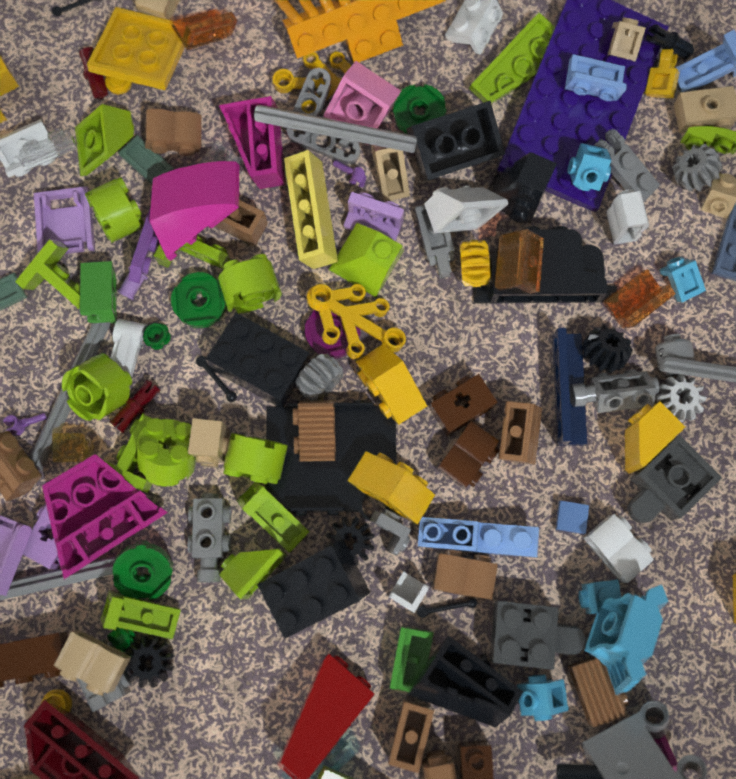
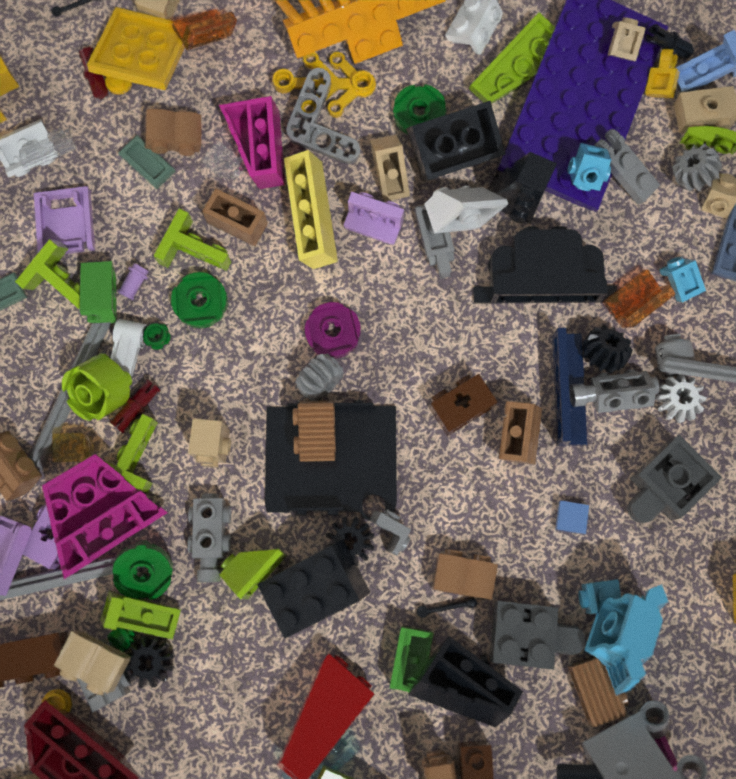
medium lavender hand [3,413,47,436] -> none
lime slope [75,104,134,176] -> none
lime brick [84,177,144,244] -> none
medium lavender plate [128,209,158,284] -> none
lime brick [137,418,196,487] -> none
dark pink wedge [149,161,240,261] -> none
black hinge [196,356,237,402] -> none
black brick [206,312,310,409] -> none
lime brick [218,254,282,314] -> none
lime brick [223,433,288,484] -> none
lime bracket [236,482,309,553] -> none
light grey axle [254,105,417,153] -> none
yellow plant [306,284,406,359] -> none
bright pink slope [323,61,401,145] -> none
lime slope [329,223,404,297] -> none
medium lavender hand [333,160,367,188] -> none
yellow brick [348,452,435,525] -> none
yellow brick [355,344,427,425] -> none
white panel [388,571,429,613] -> none
medium nougat brick [388,698,434,773] -> none
light blue slope [418,517,540,558] -> none
reddish brown brick [437,421,500,489] -> none
yellow gear [460,239,490,287] -> none
clear orange panel [495,229,544,294] -> none
medium azure brick [517,674,569,721] -> none
light blue bracket [565,54,627,101] -> none
white brick [584,514,654,583] -> none
white brick [606,189,649,245] -> none
yellow slope [625,401,685,474] -> none

